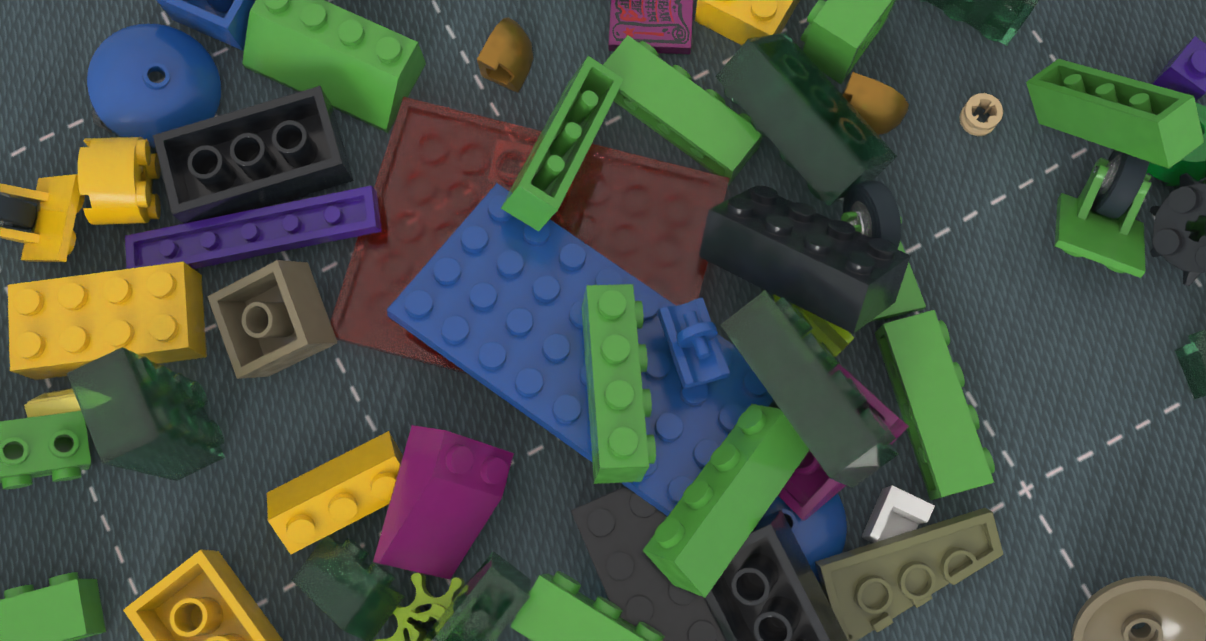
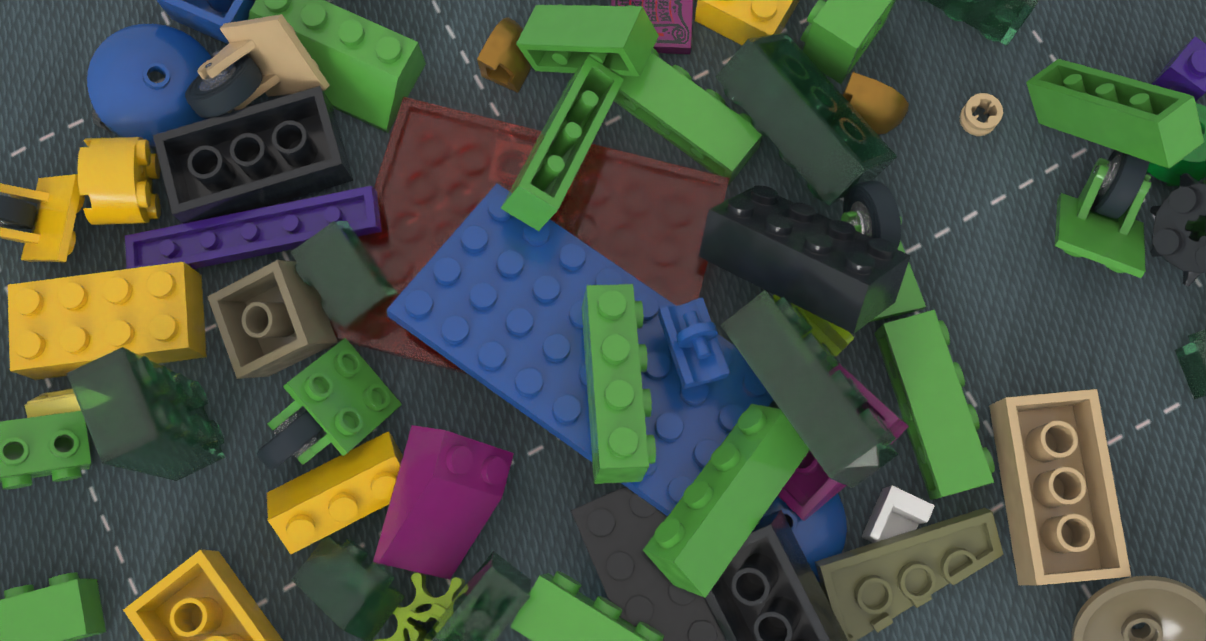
none -> tan plate [185,14,330,118]
none -> bright green plate [256,338,402,471]
none -> clear green brick [291,221,397,327]
none -> bright green brick [516,4,659,77]
none -> tan brick [989,389,1131,585]

